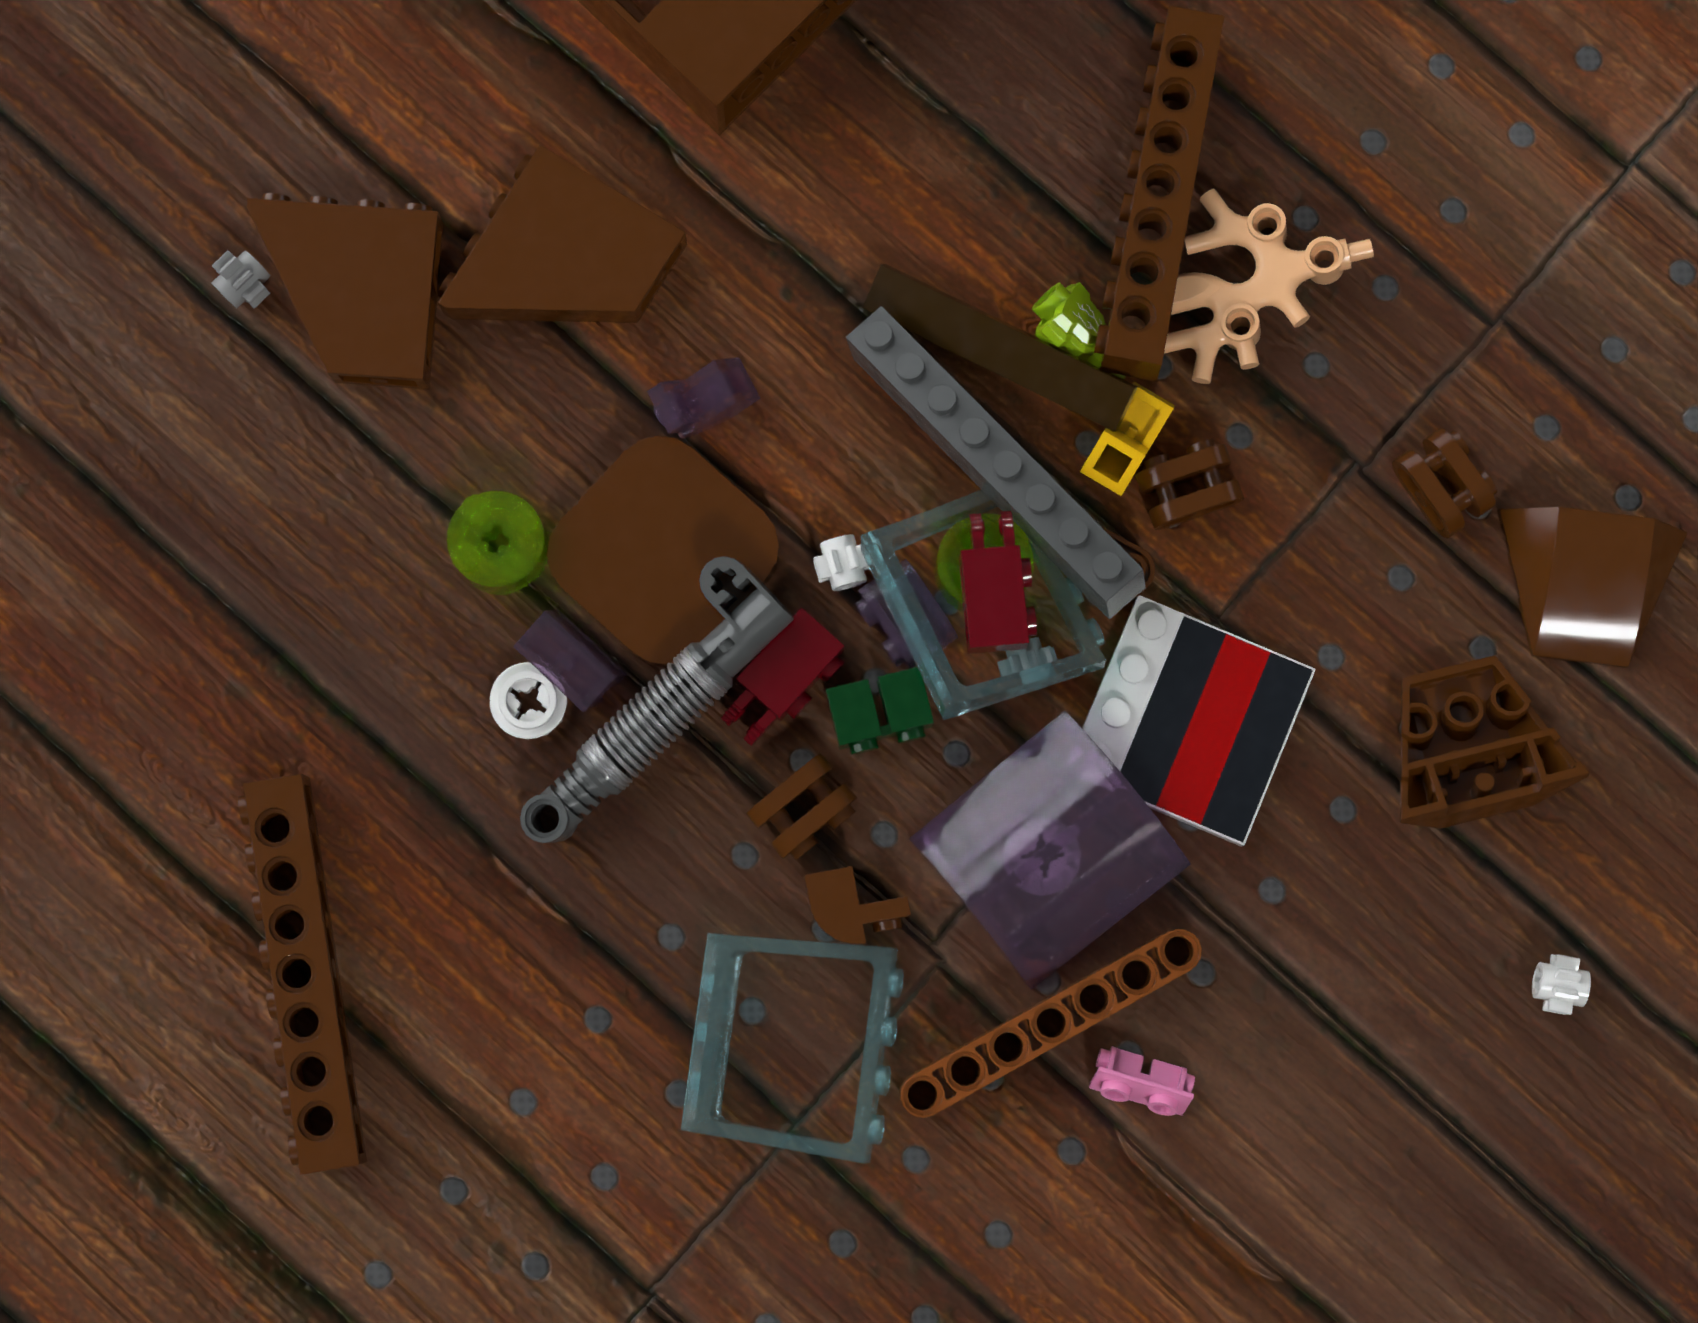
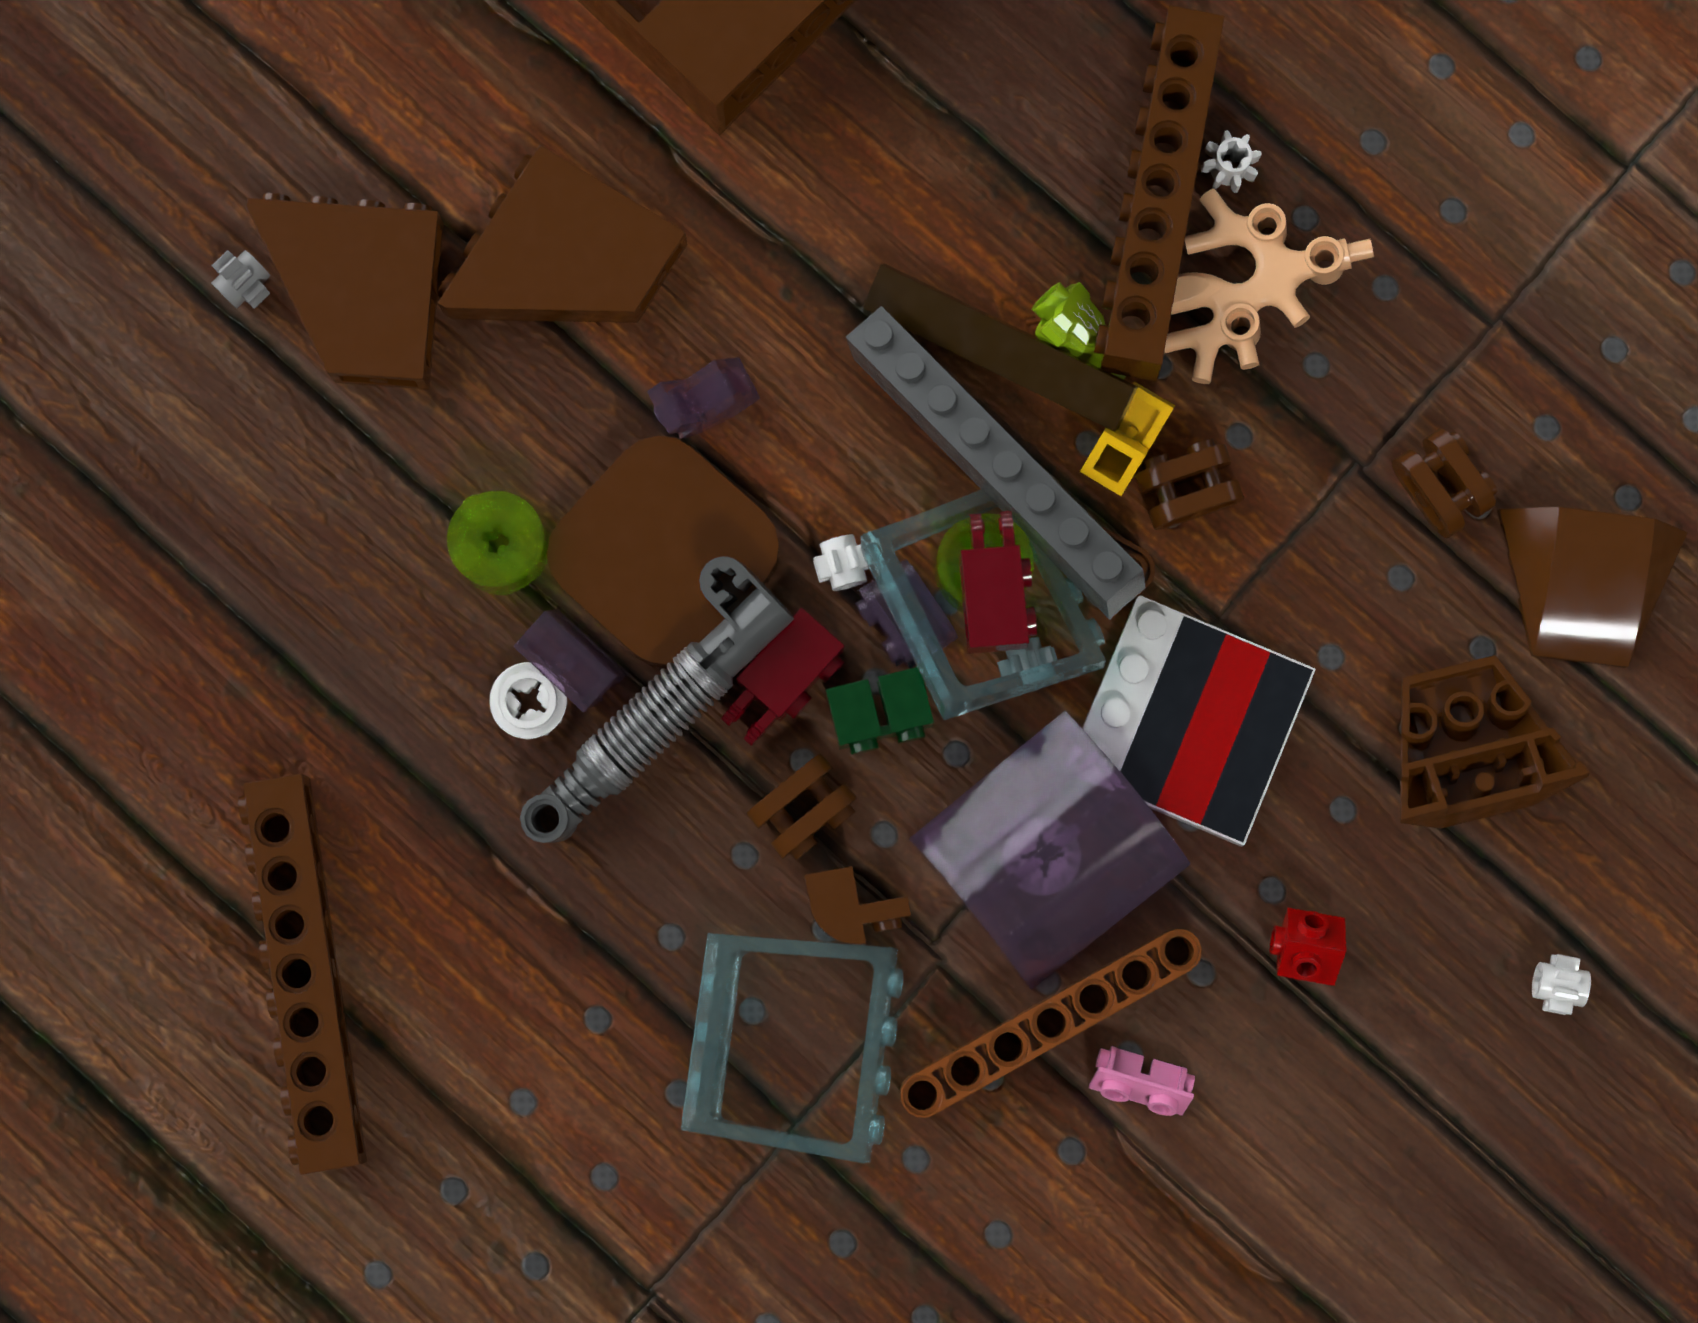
none -> white gear [1201,130,1262,193]
none -> red brick [1269,907,1346,986]

